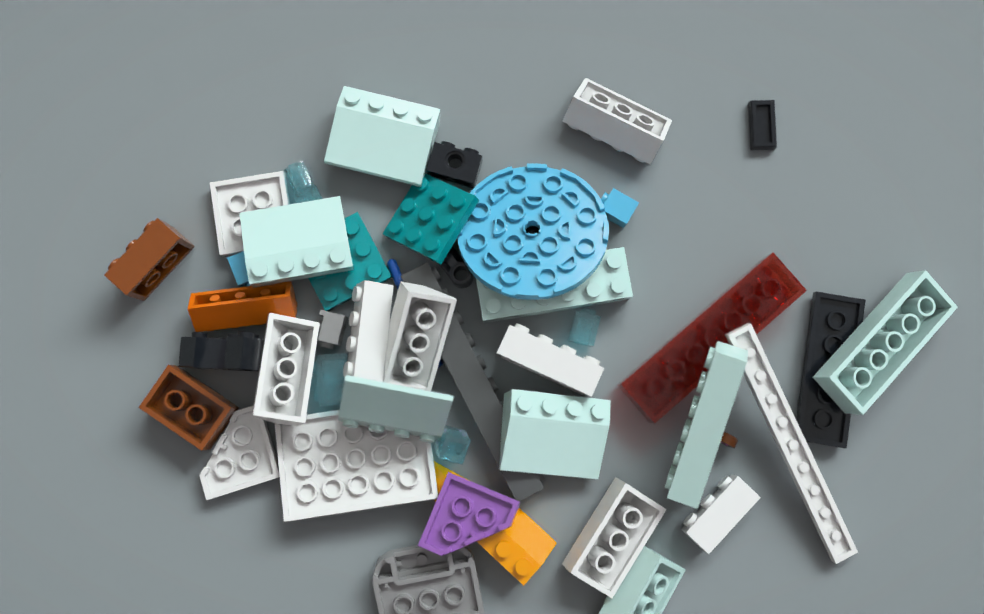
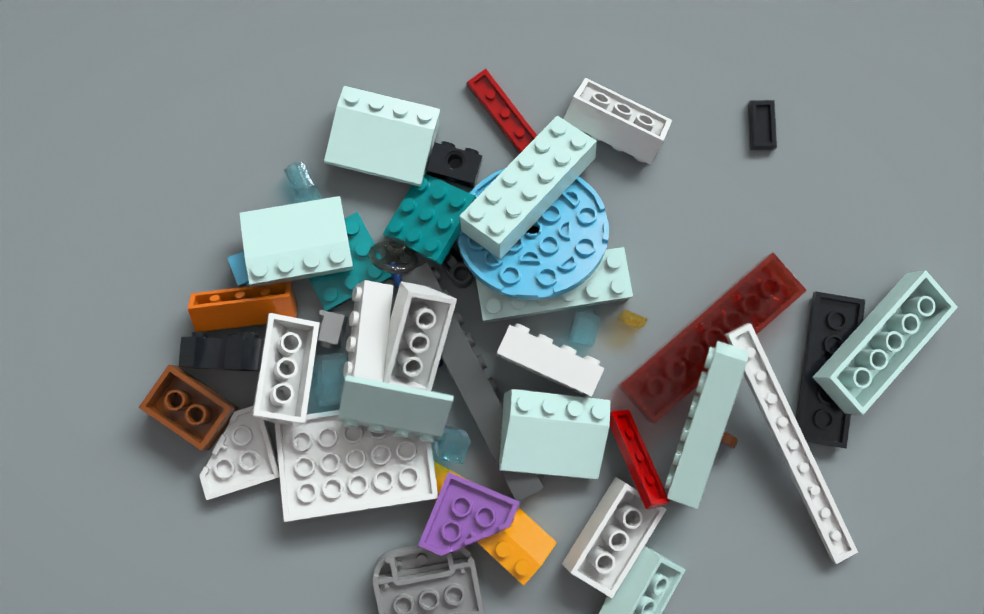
dark orange brick [104,218,195,301] -> none
white plate [210,171,290,257] -> none
medium azure brick [601,188,639,228] -> none
white brick [681,474,761,554] -> none
none -> clear smoke piece [368,238,418,274]
none -> light aqua brick [459,116,597,260]
none -> red tile [466,68,538,154]
none -> red plate [610,410,670,510]
none -> clear yellow tile [618,309,648,329]

